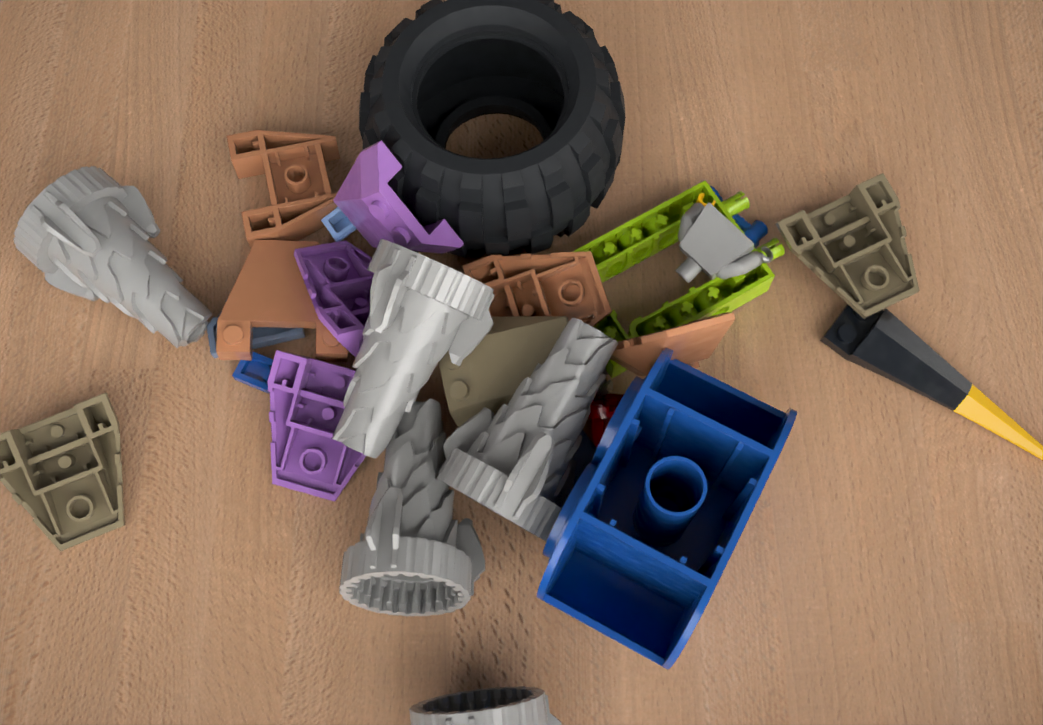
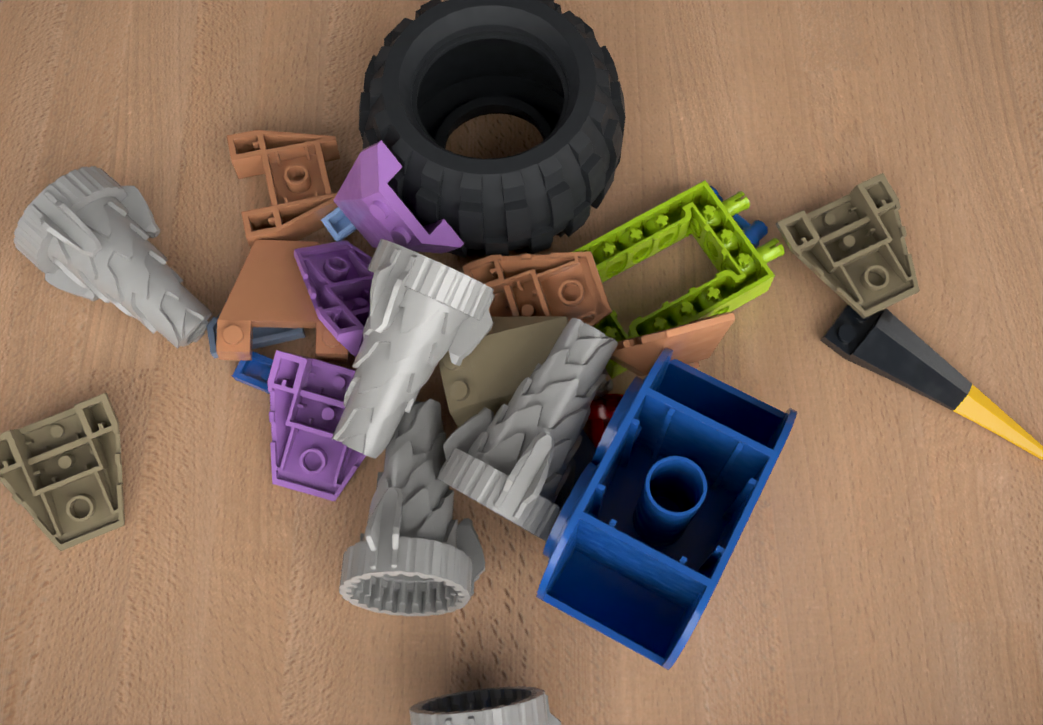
light grey torso [675,193,773,283] -> none

